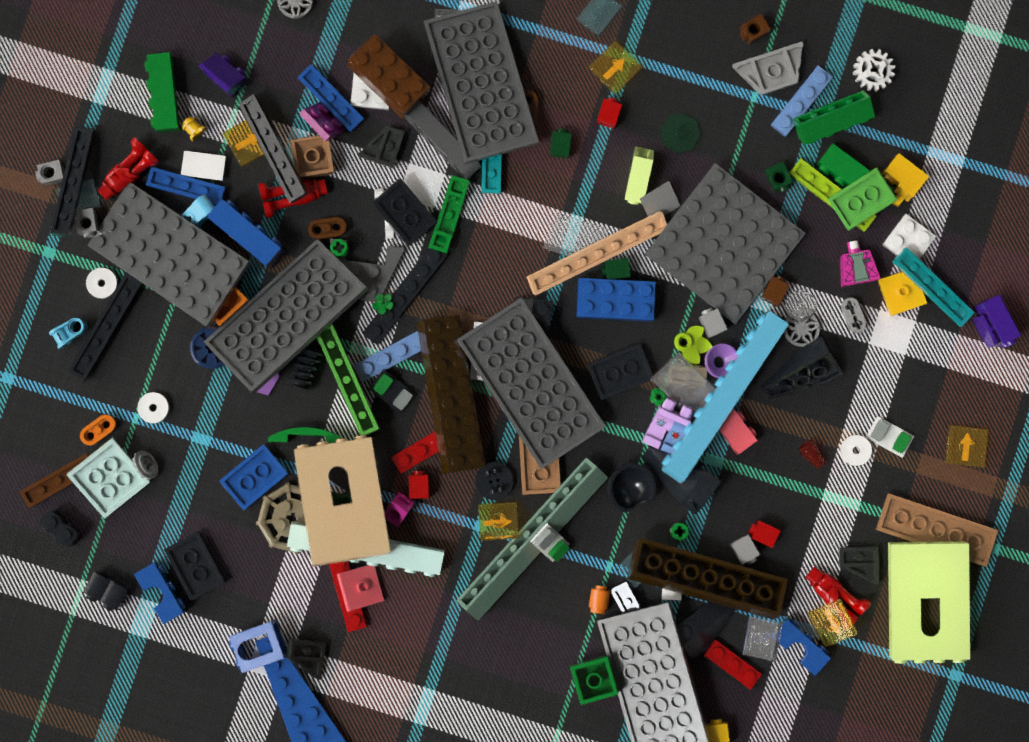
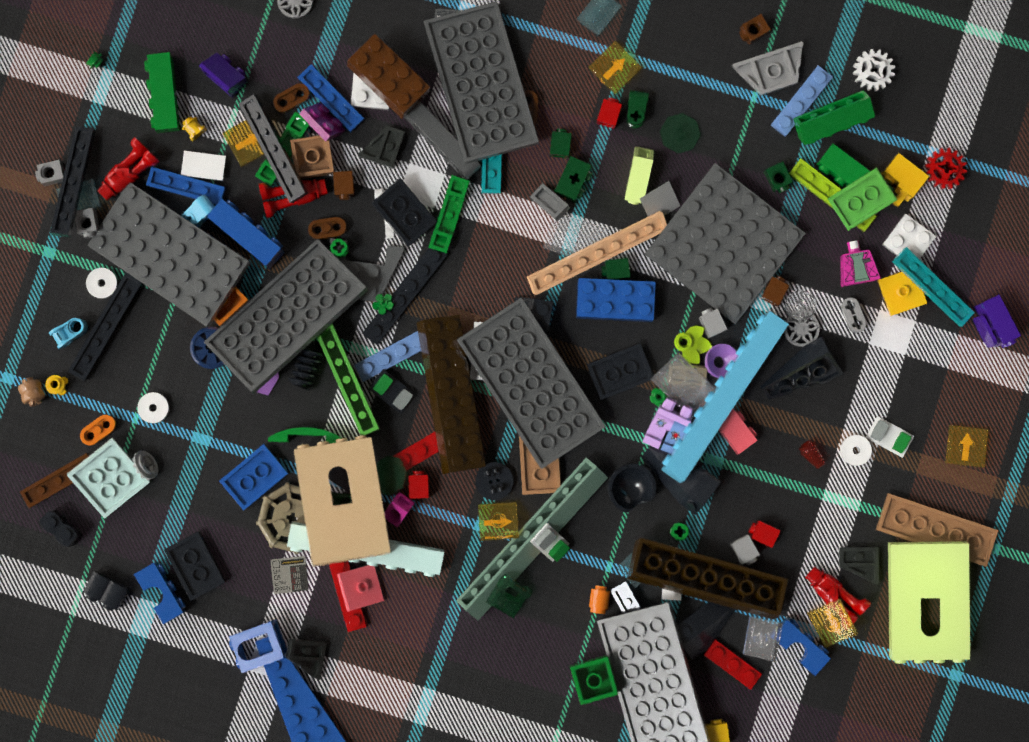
none -> medium nougat piece [18,377,45,407]
none -> yellow brick [45,375,68,396]
none -> green plate [86,51,103,69]
none -> green slope [255,111,310,186]
none -> clear smoke sticker [271,556,308,594]
none -> reddish brown plate [273,83,310,113]
none -> reddish brown brick [333,171,355,200]
none -> clear green piece [376,455,407,496]
none -> clear green plate [486,574,532,619]
none -> dark grey tile [530,183,570,221]
none -> dark green brick [554,156,593,202]
none -> dark green piece [627,90,649,129]
none -> red gear [924,148,967,190]

